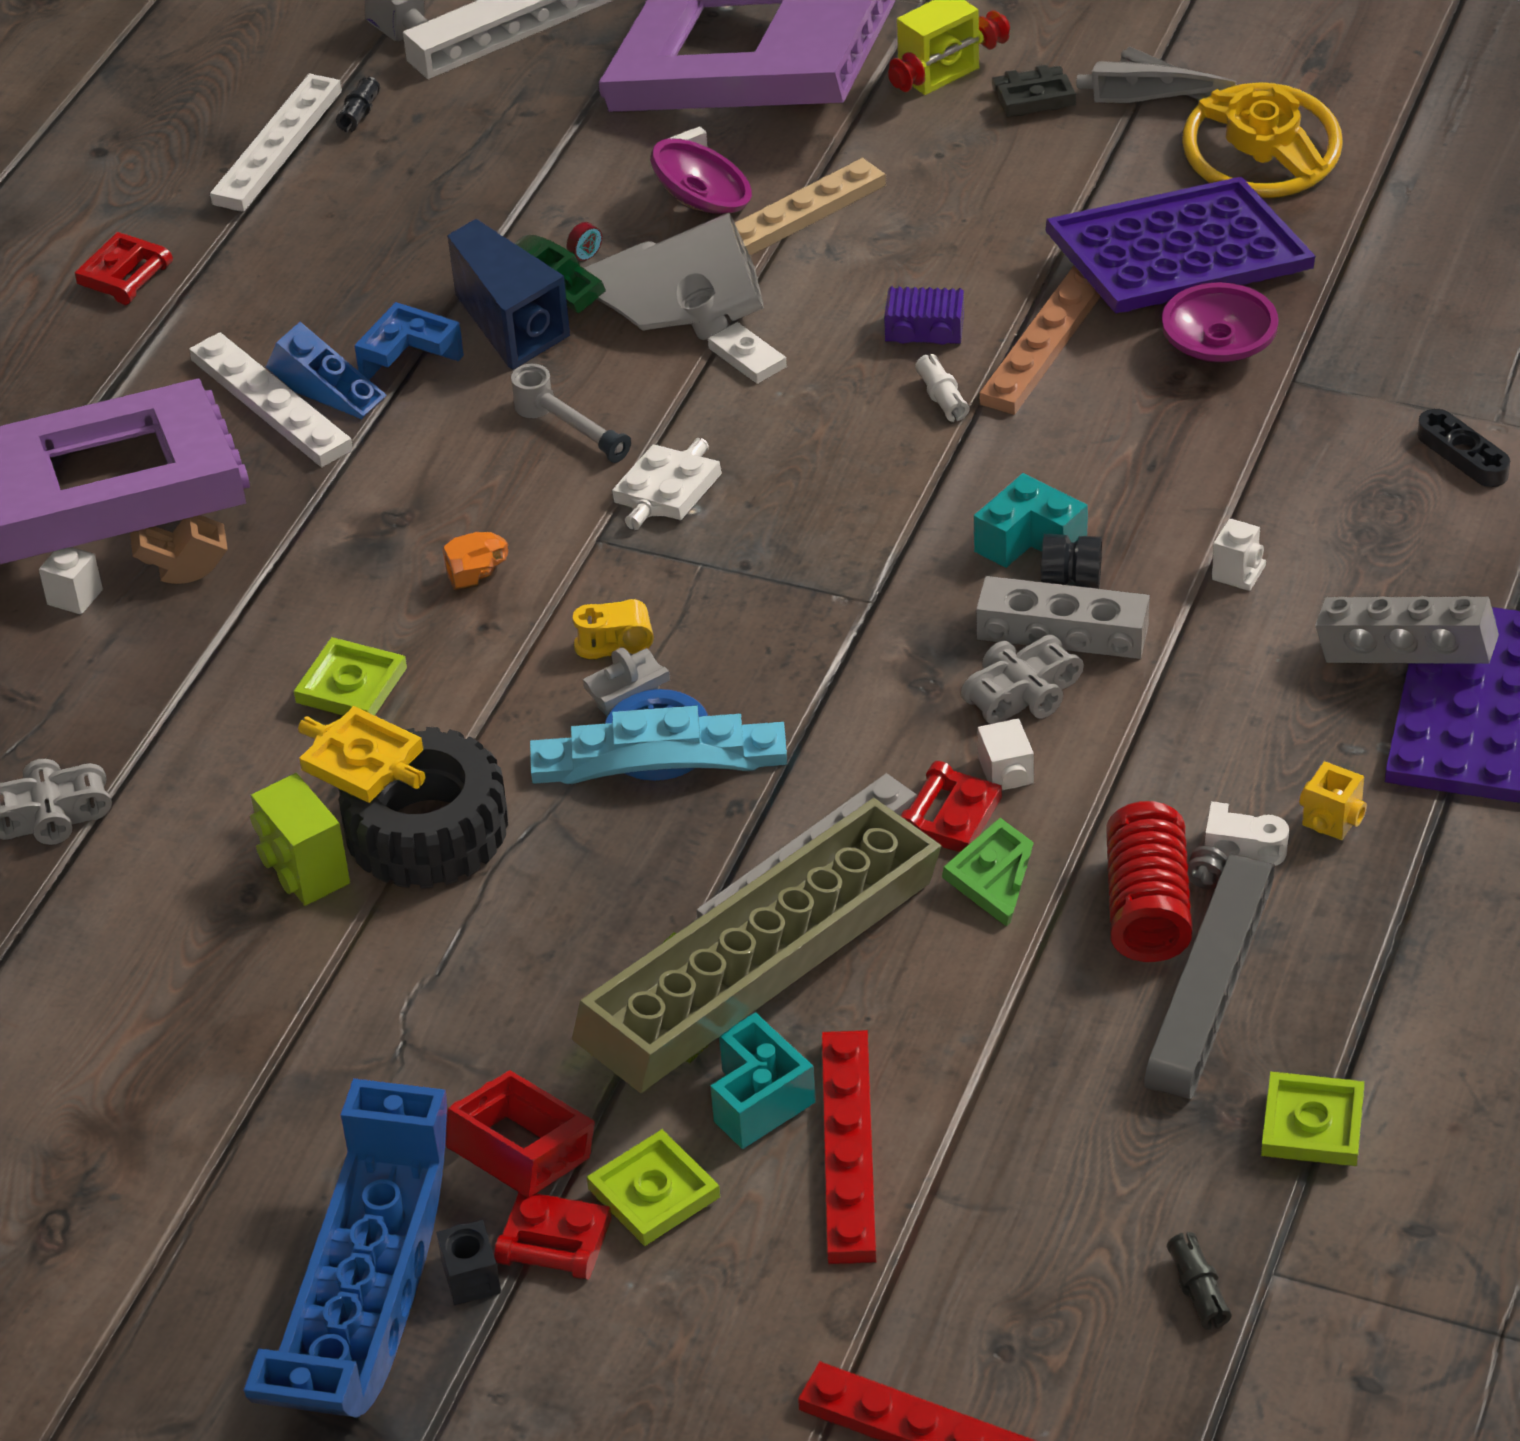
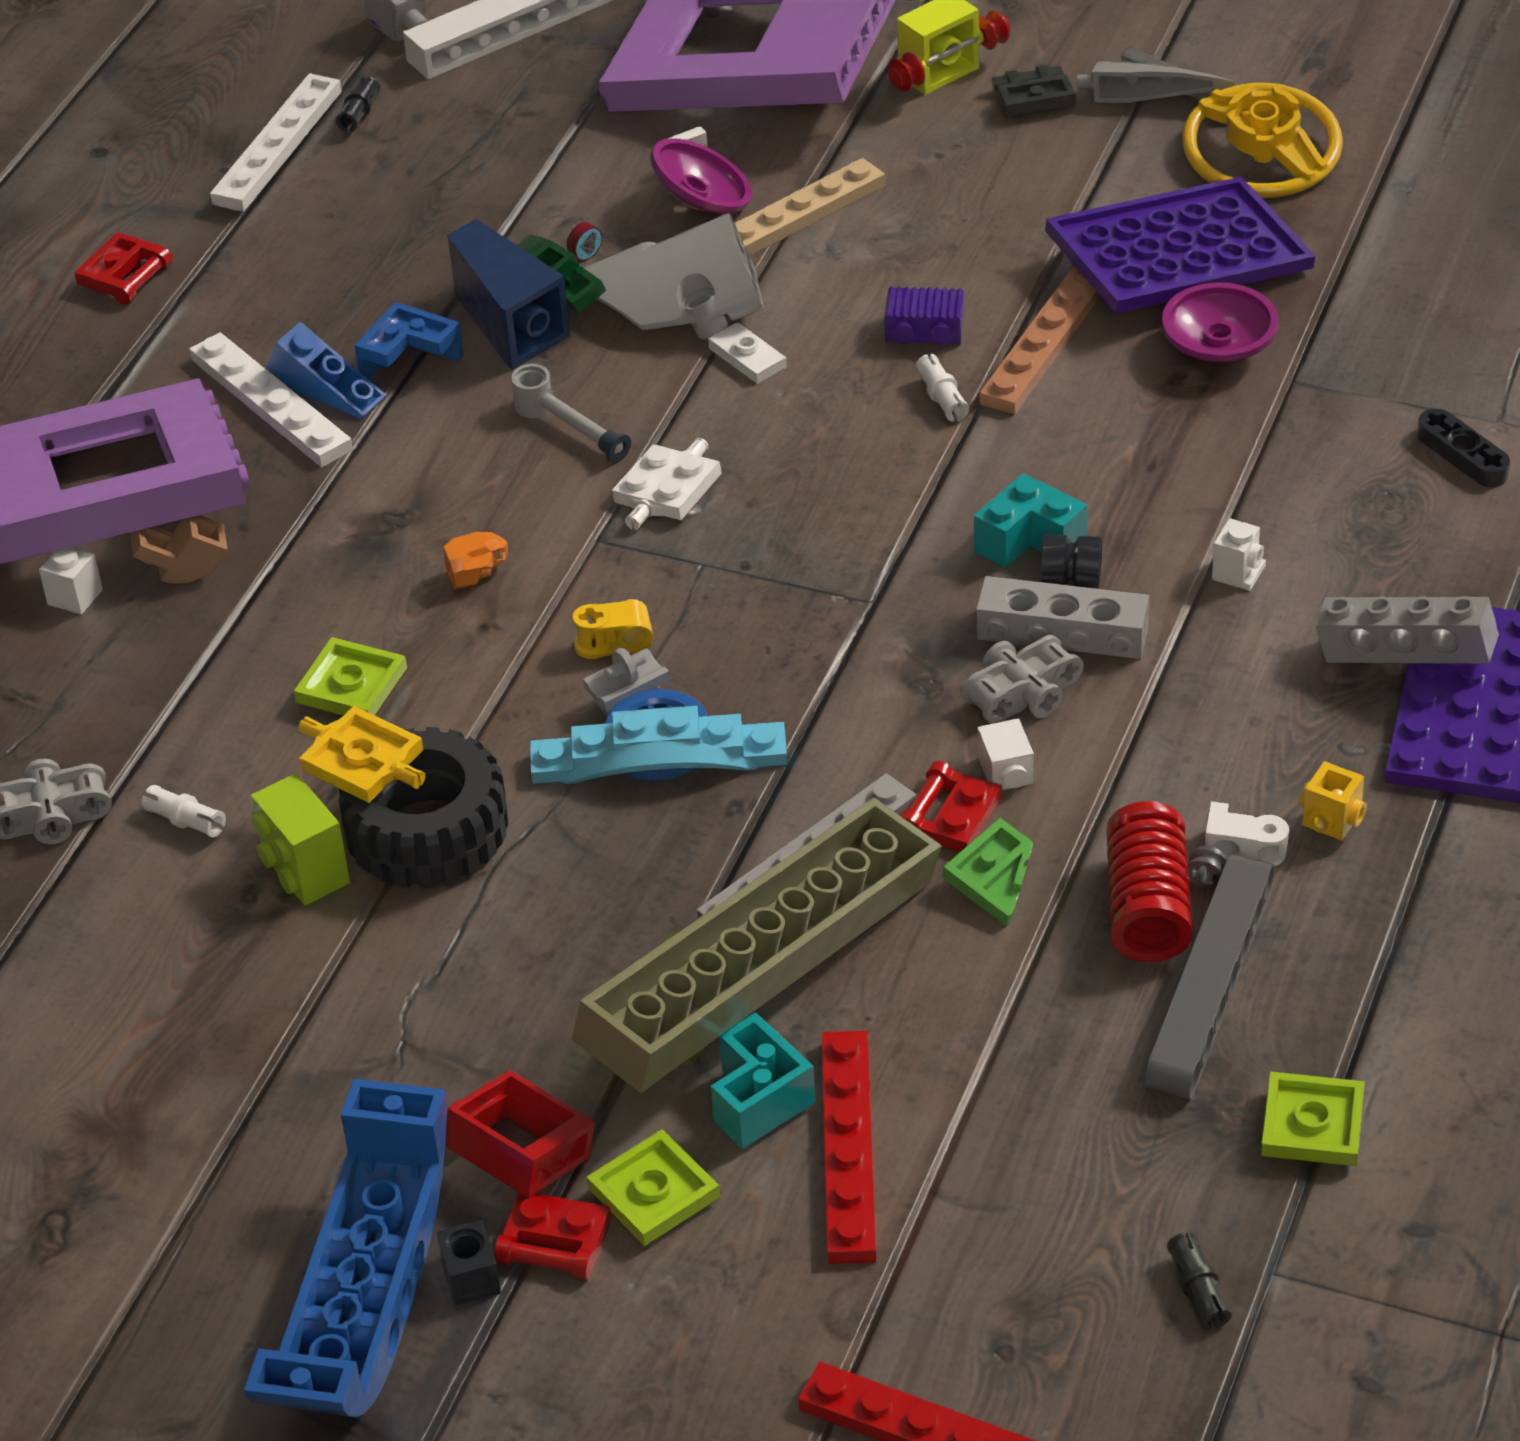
none -> white pin [142,785,226,838]

